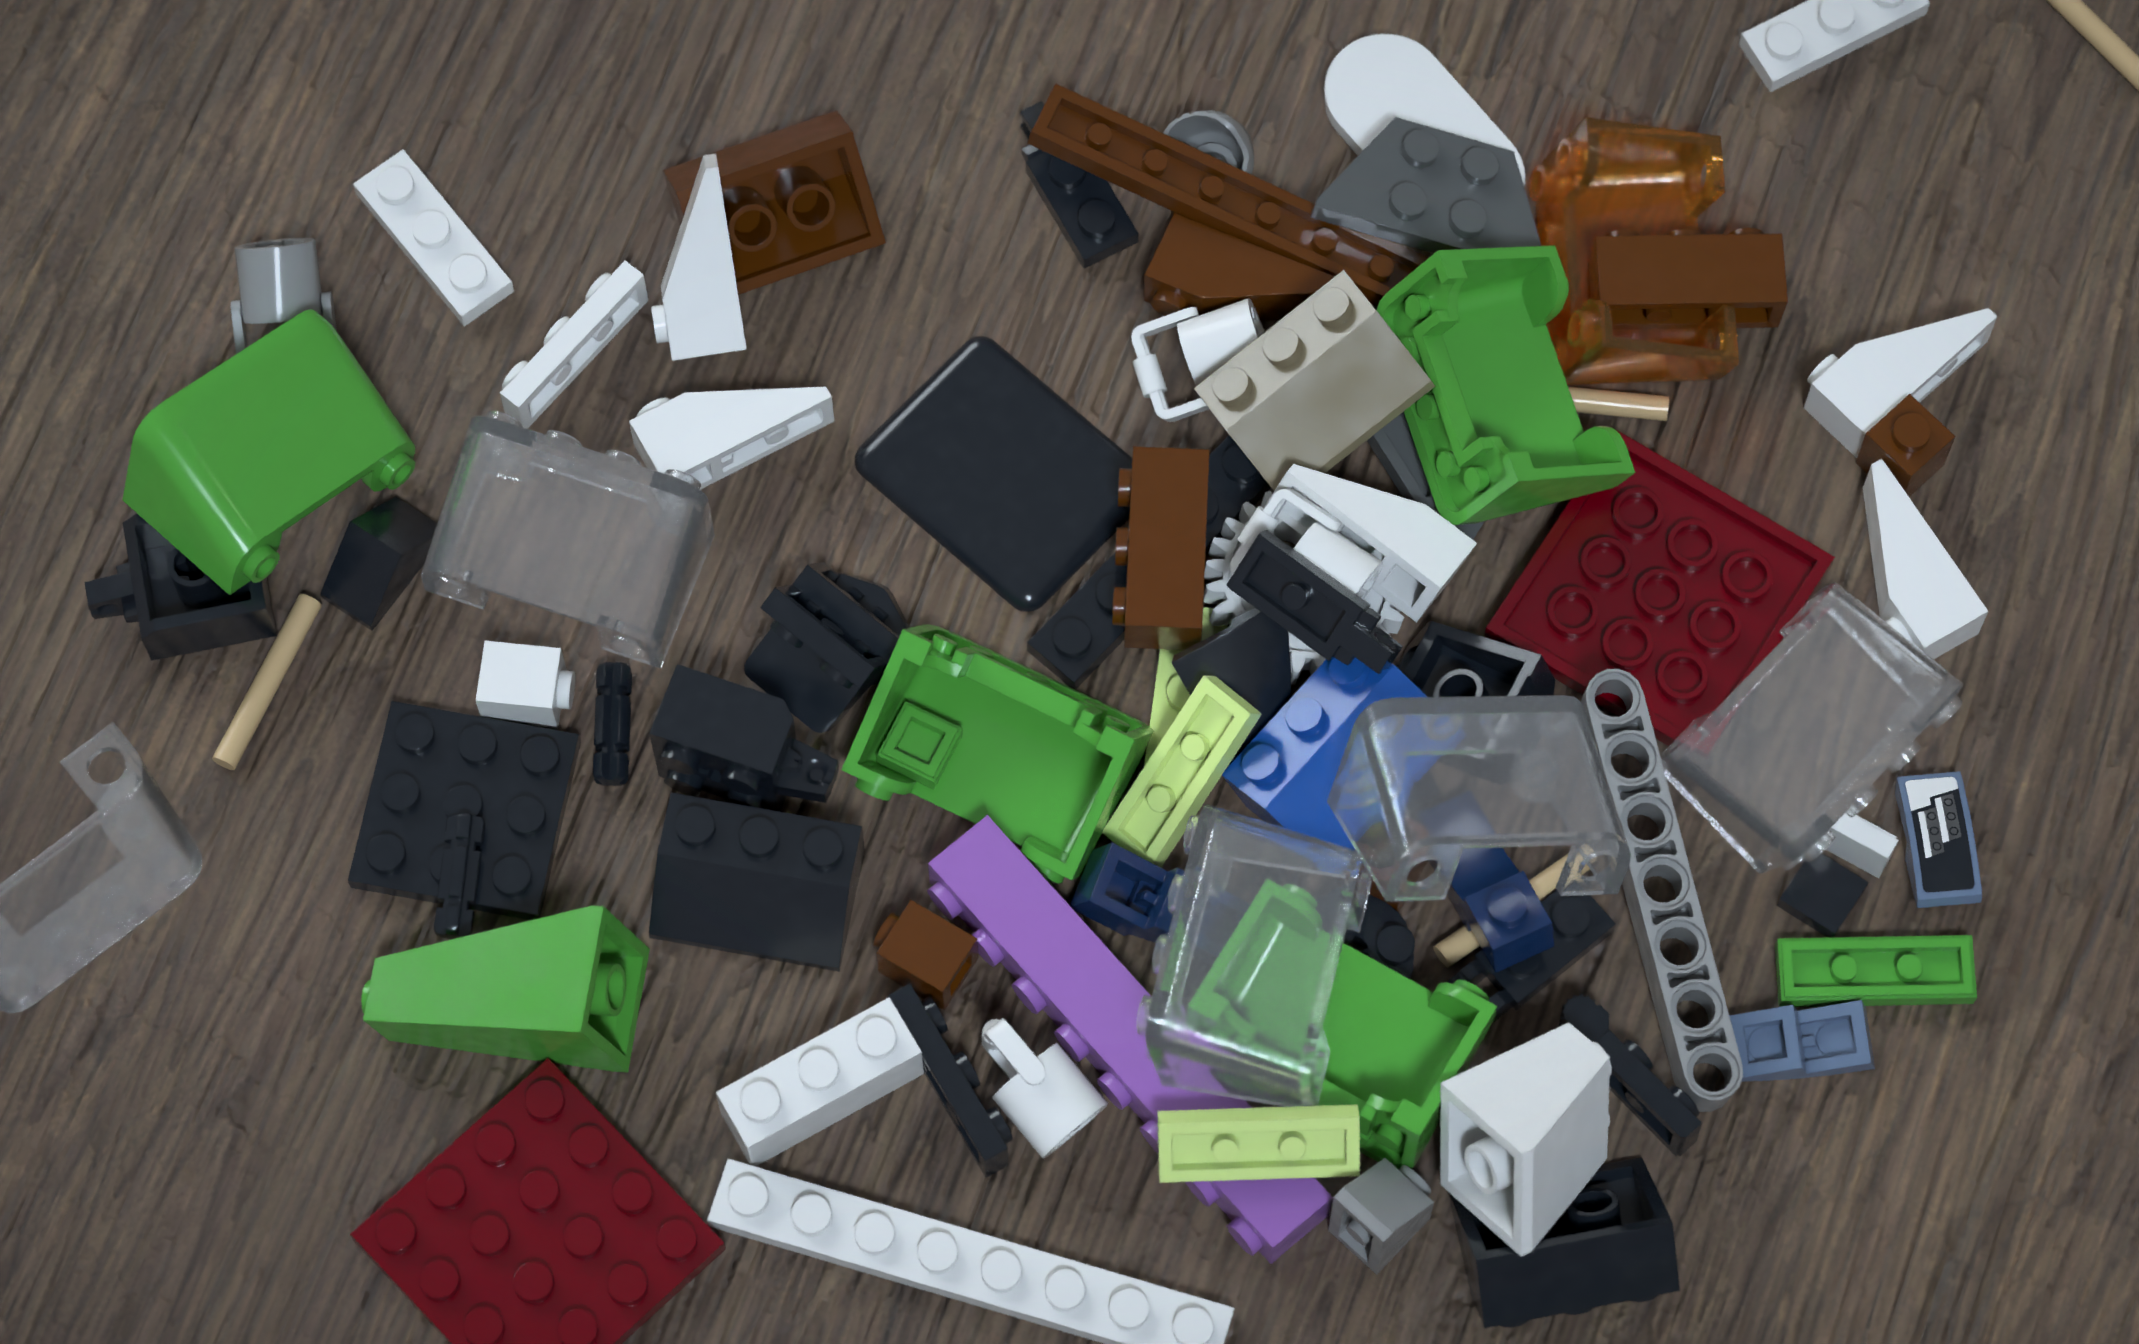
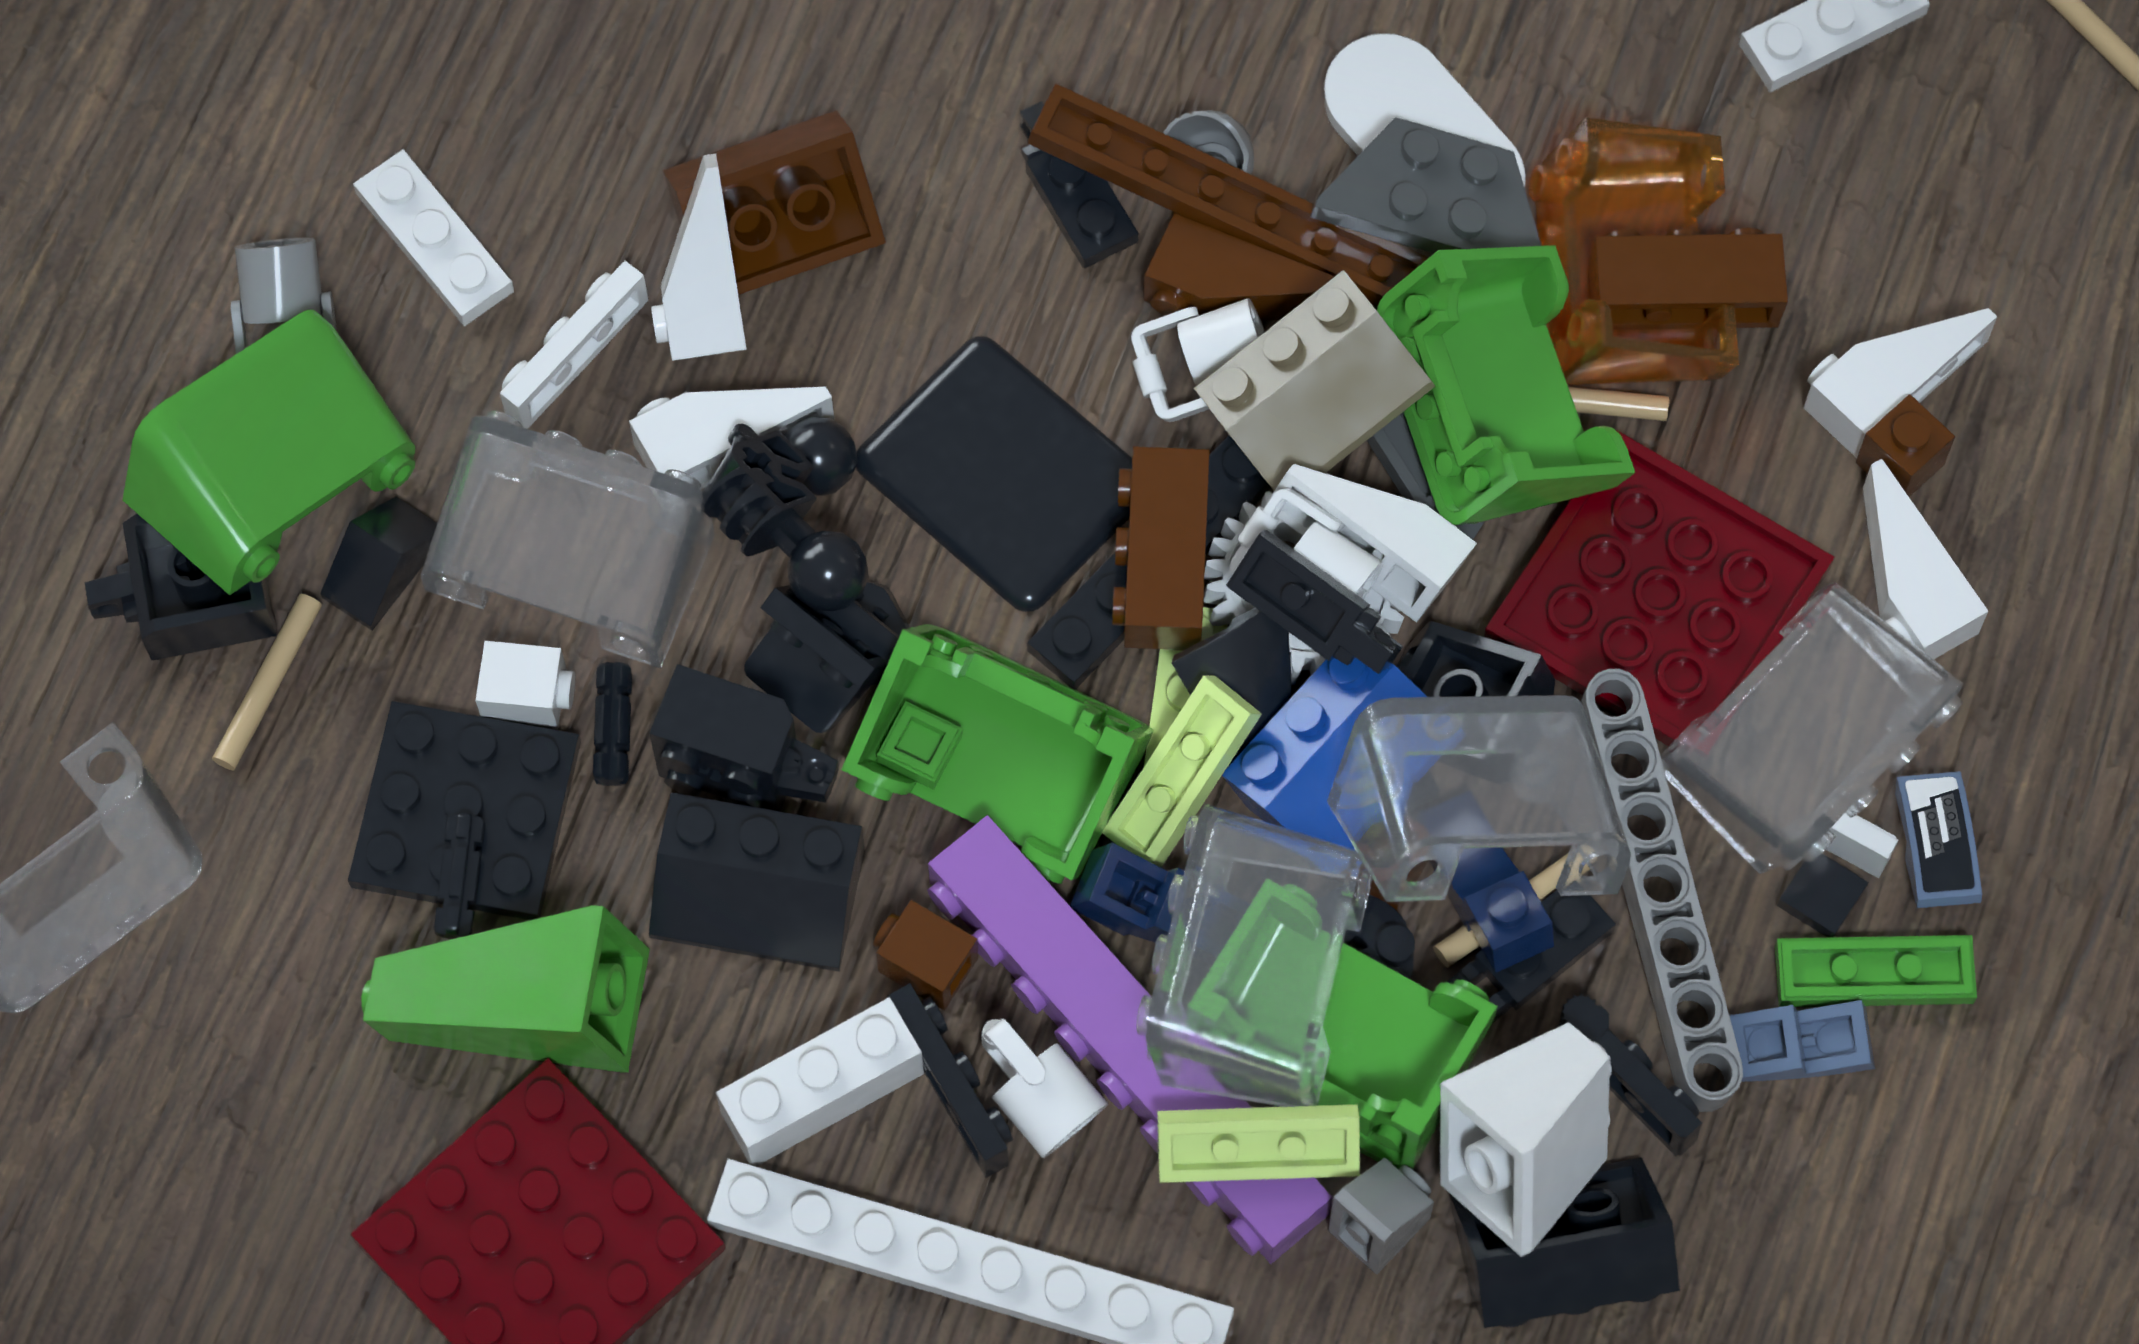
none -> black piece [701,417,869,612]

